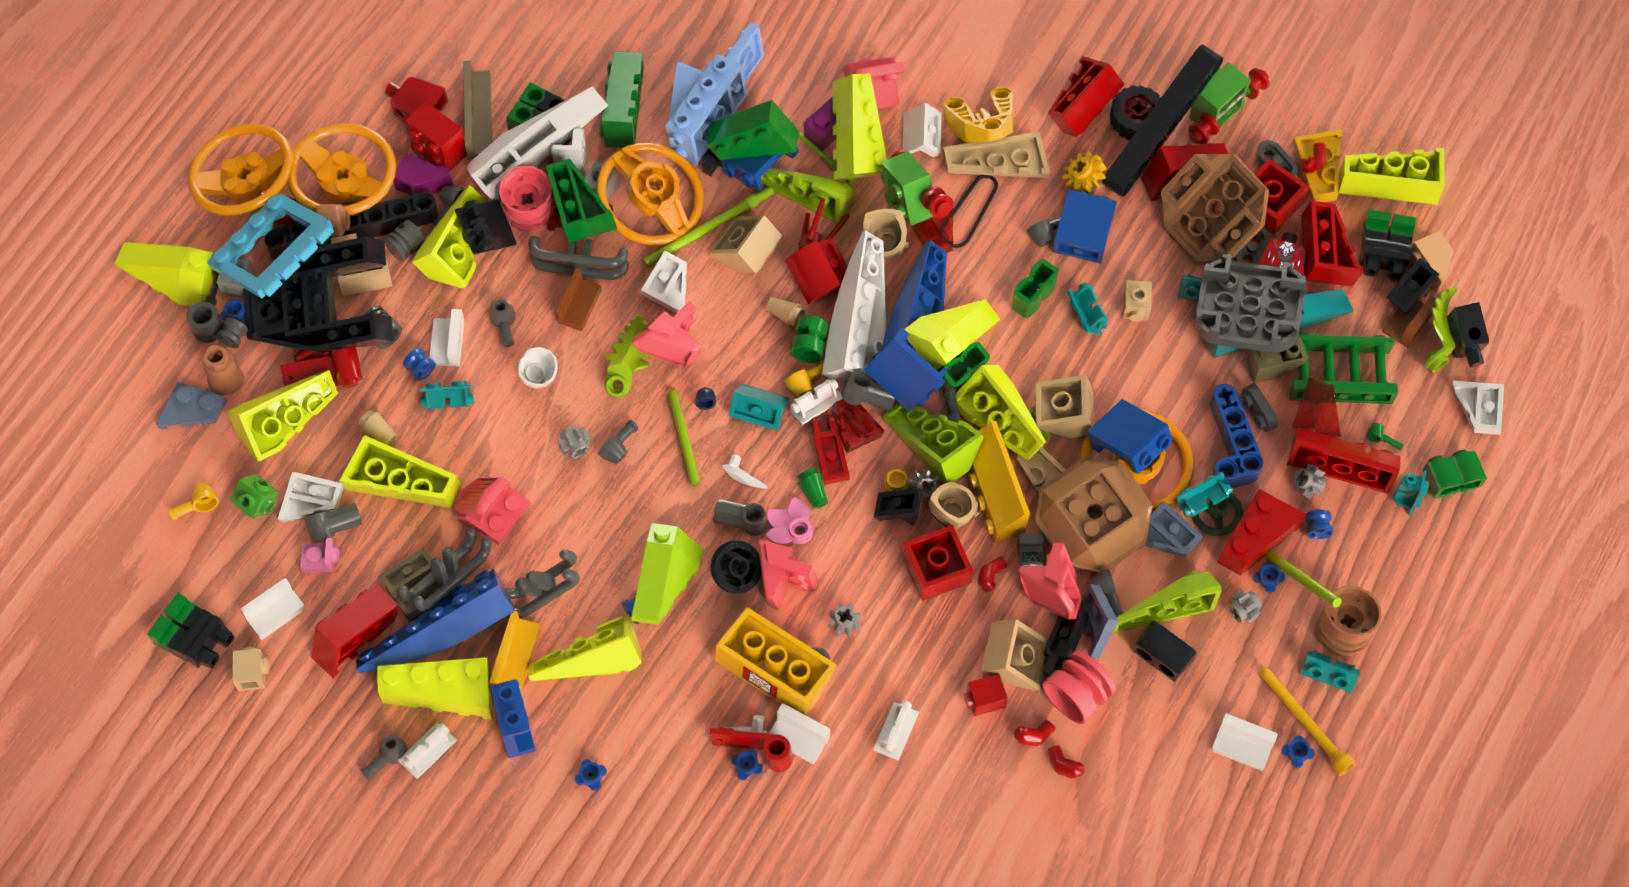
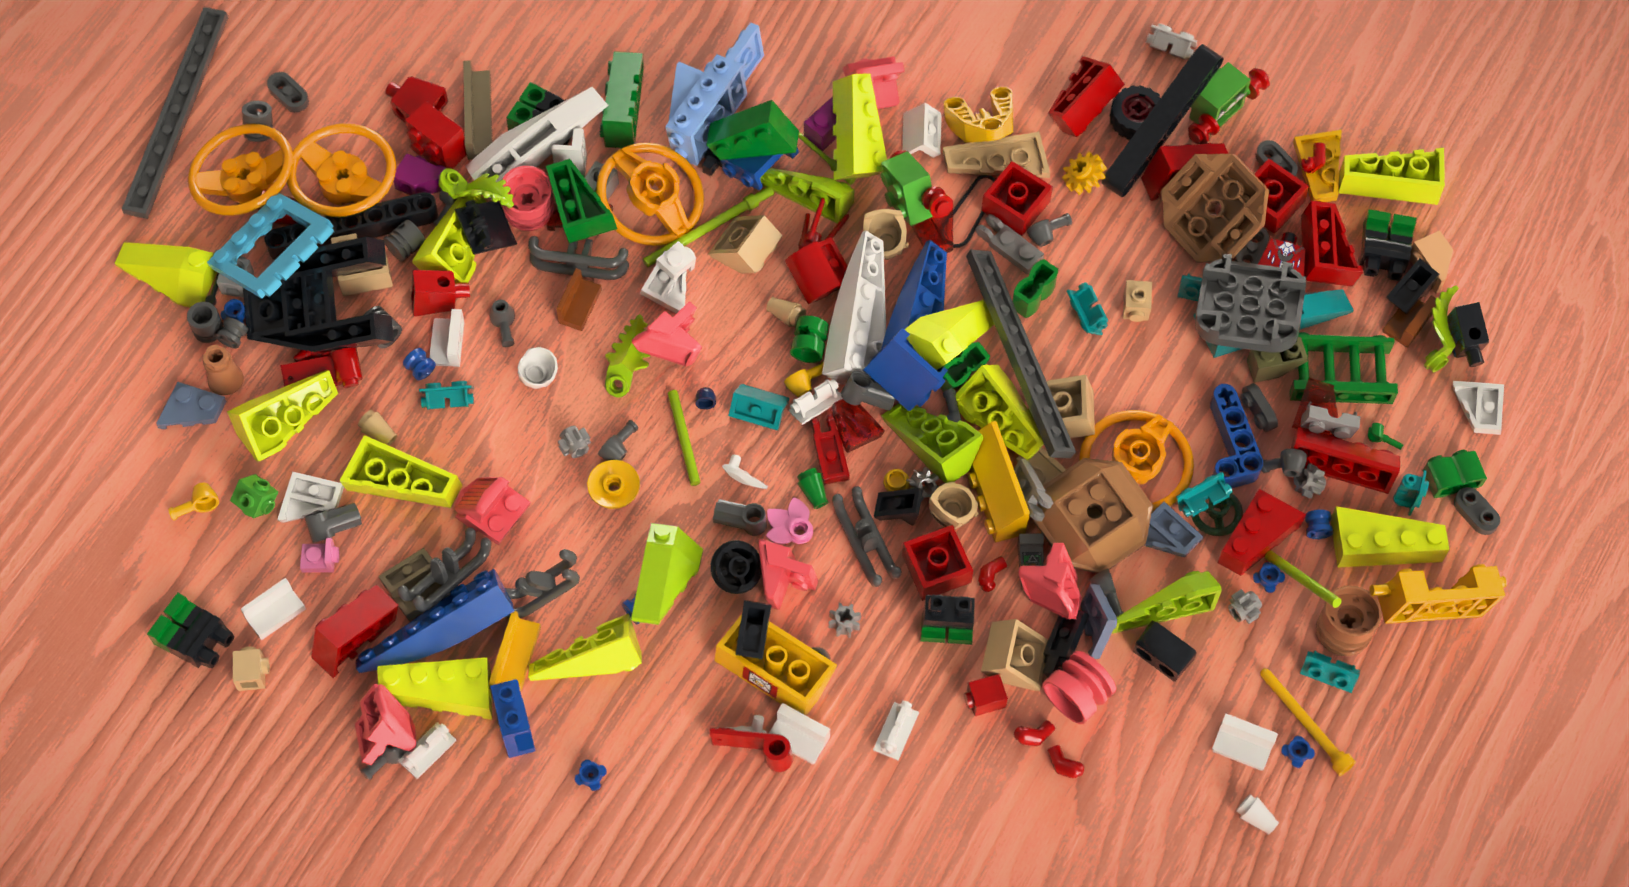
nougat head [315,204,350,237] -> none
blue plate [731,749,763,780] -> none
blue panel [1053,189,1117,264] -> none
blue panel [1087,399,1172,474] -> none
none -> dark grey plate [122,7,228,219]
none -> dark grey piece [242,101,273,142]
none -> dark grey plate [267,72,309,113]
none -> coral piece [355,683,417,765]
none -> red torso [411,270,470,316]
none -> lime plant [439,168,514,208]
none -> yellow dish [587,460,640,509]
none -> white bracket [656,241,696,280]
none -> black slope [735,600,771,659]
none -> dark grey piece [832,486,902,587]
none -> black hips [920,595,975,645]
none -> dark grey plate [966,249,1076,458]
none -> light grey hinge [975,214,1044,275]
none -> red brick [981,161,1053,236]
none -> light grey hinge [1014,459,1053,522]
none -> white hinge [1146,24,1197,60]
none -> white cone [1236,794,1279,835]
none -> dark grey bar [1261,449,1307,477]
none -> light grey piece [1301,401,1361,439]
none -> neon yellow wedge [1330,506,1450,567]
none -> yellow brick [1369,564,1507,624]
none -> dark grey plate [1454,487,1500,535]

